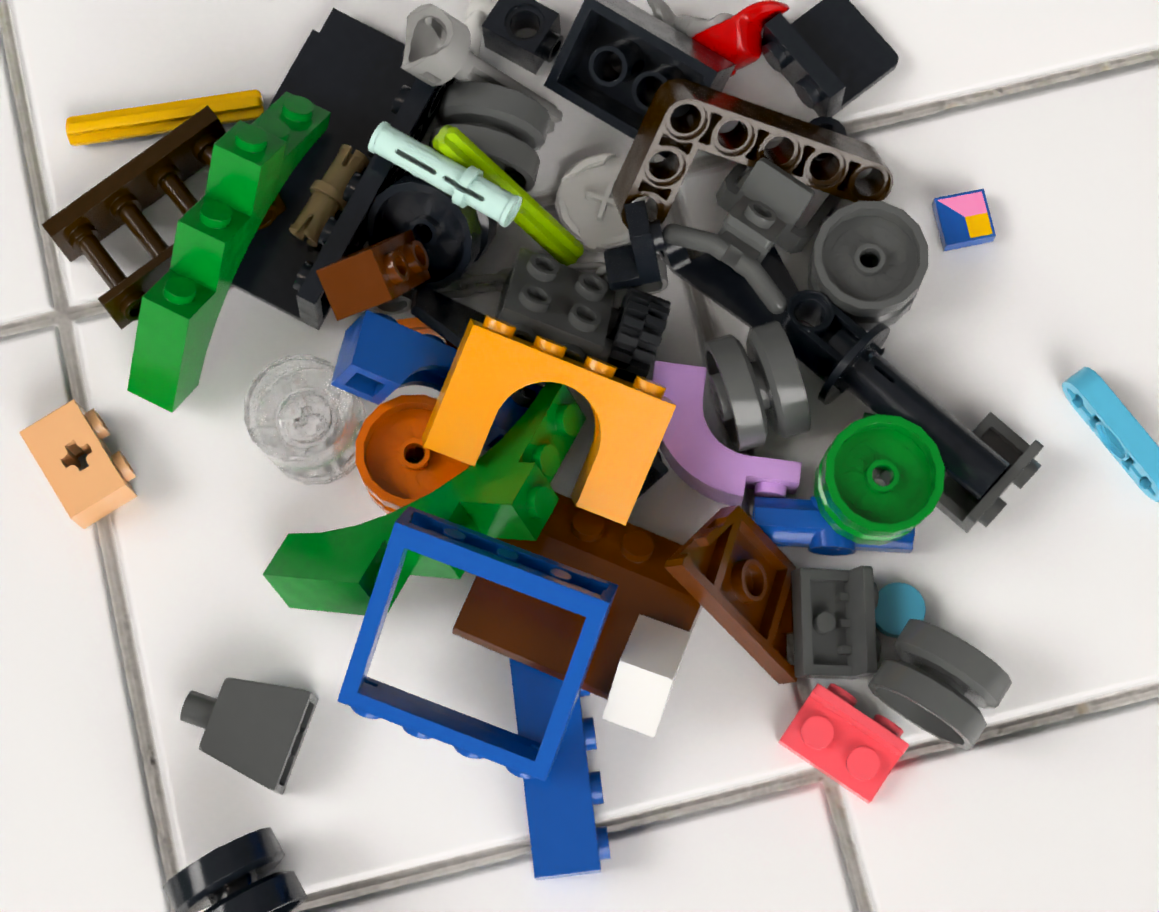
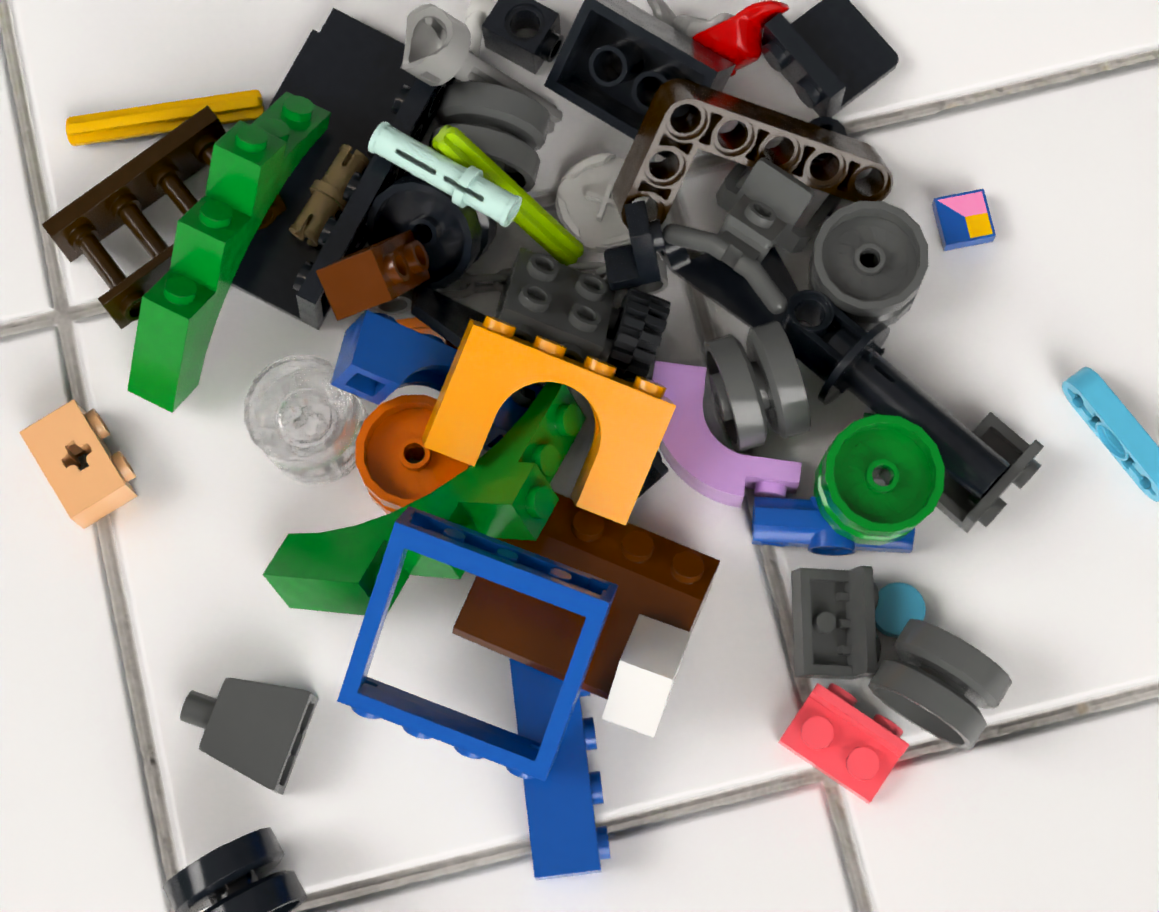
reddish brown wing [664,505,797,684] -> none

